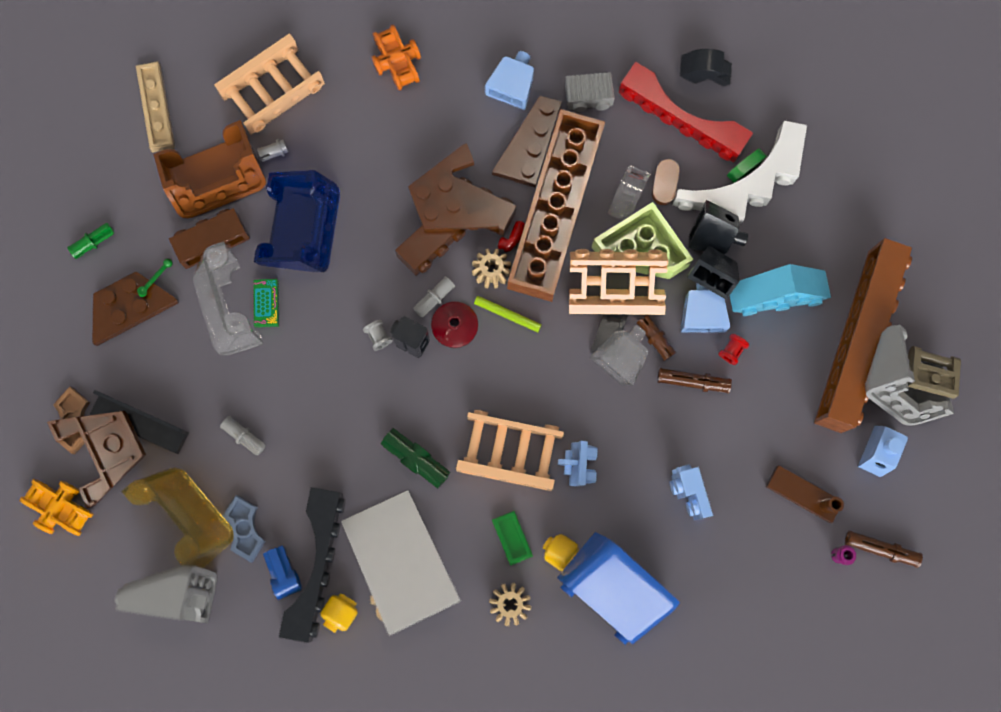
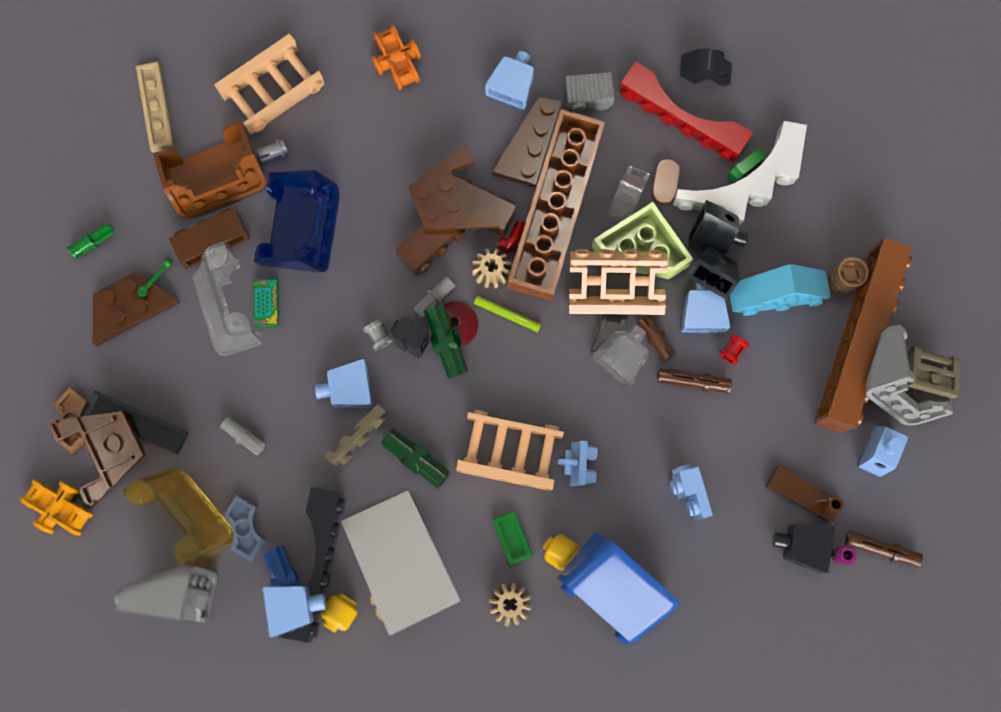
none -> light blue torso [263,586,326,637]
none -> light blue torso [315,359,373,408]
none -> dark tan wing [324,404,387,467]
none -> dark green piece [424,303,469,378]
none -> black torso [772,525,835,573]
none -> medium nougat wheel [828,257,869,295]

